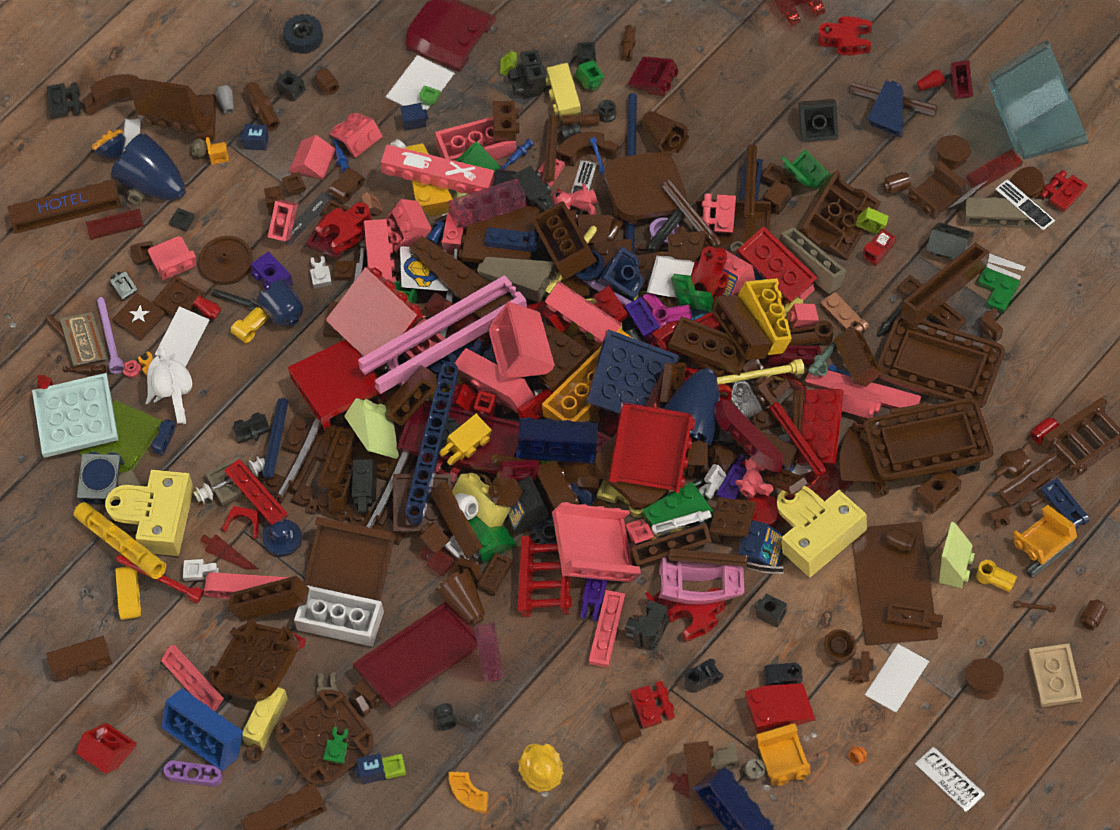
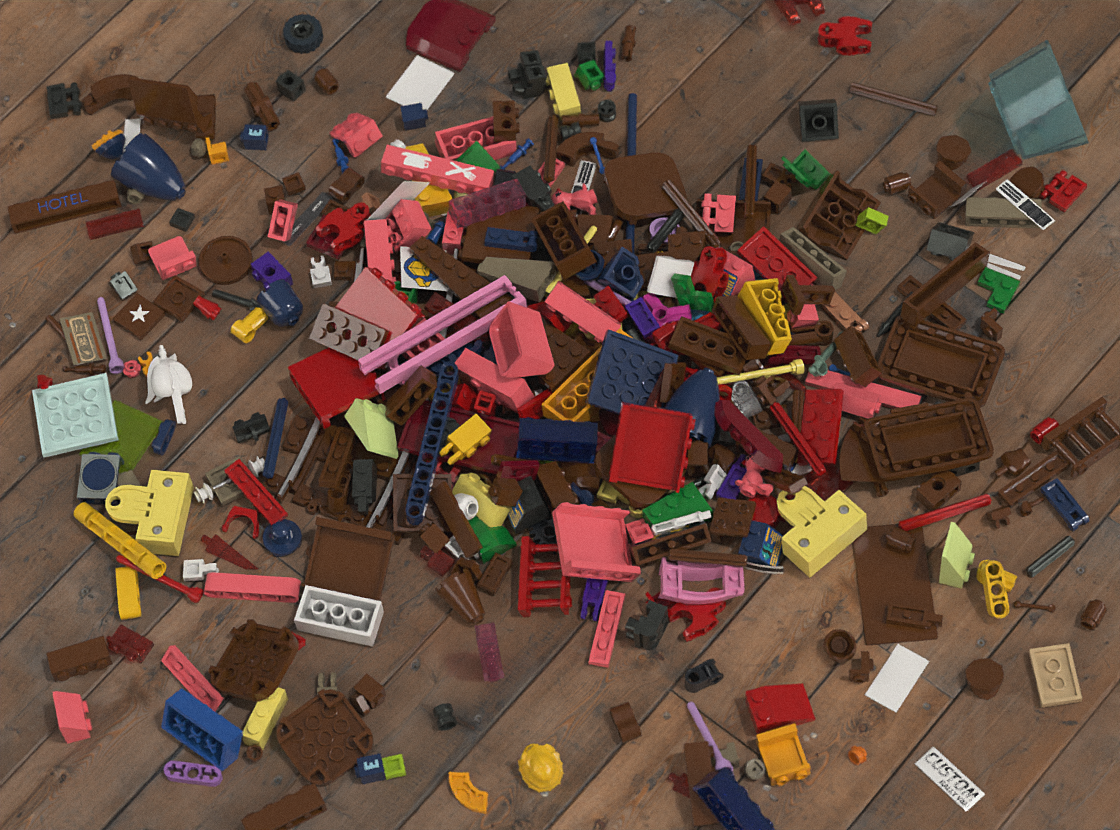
red slope [76,722,137,774] -> none
white sticker [155,307,209,367] -> none
light grey cone [215,86,234,114] -> none
reddish brown brick [228,576,309,622] -> none
coral slope [289,135,335,180] -> none
green plate [323,727,348,765] -> none
dark red tile [353,602,484,709] -> none
bright green tile [419,85,441,106] -> none
lime plate [500,51,518,76] -> none
dark red plate [628,56,679,96] -> none
red plate [630,681,675,729] -> none
reddish brown cone [641,111,689,157] -> none
pearl dark grey brick [755,593,787,628] -> none
black piece [763,662,803,686] -> none
red leg [863,229,896,266] -> none
dark blue slope [867,81,904,138] -> none
red cone [917,69,945,91] -> none
dark red slope [950,60,973,99] -> none
light orange panel [1013,505,1077,564] -> none
none -> coral slope [53,691,93,744]
none -> clear red bracket [106,624,154,664]
none -> plate [309,303,389,360]
none -> white sticker [366,181,430,221]
none -> dark purple hinge [603,41,616,92]
none -> lavender piece [687,702,733,777]
none -> reddish brown bracket [781,275,835,315]
none -> red axle [898,493,991,531]
none -> yellow beam [981,560,1009,618]

